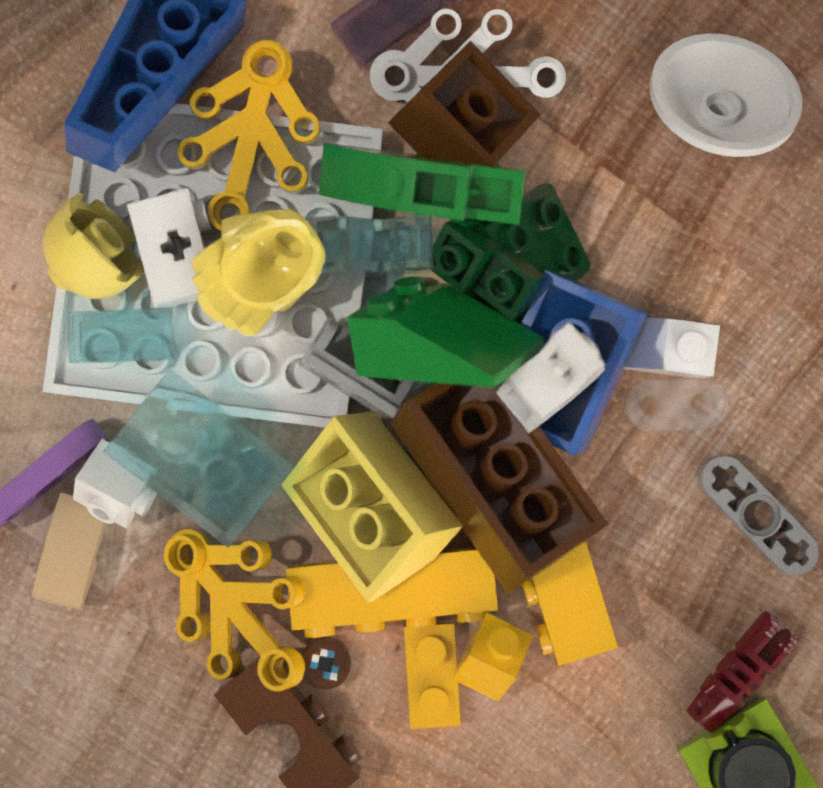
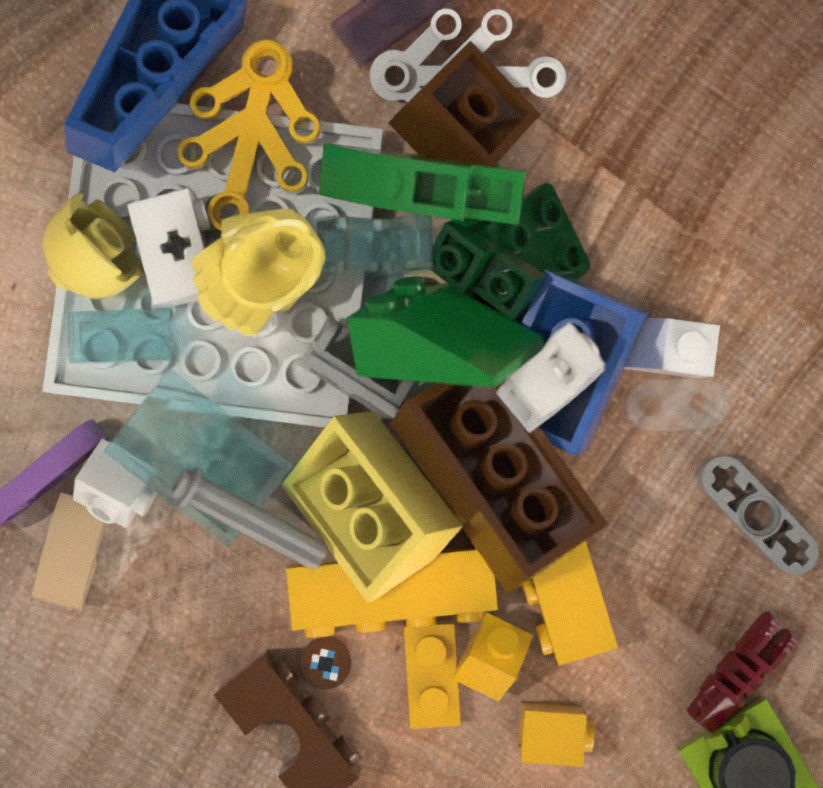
yellow plant [164,529,305,691] -> none
white dish [649,34,803,157] -> none
none -> light grey axle [170,467,328,569]
none -> yellow brick [518,702,594,767]

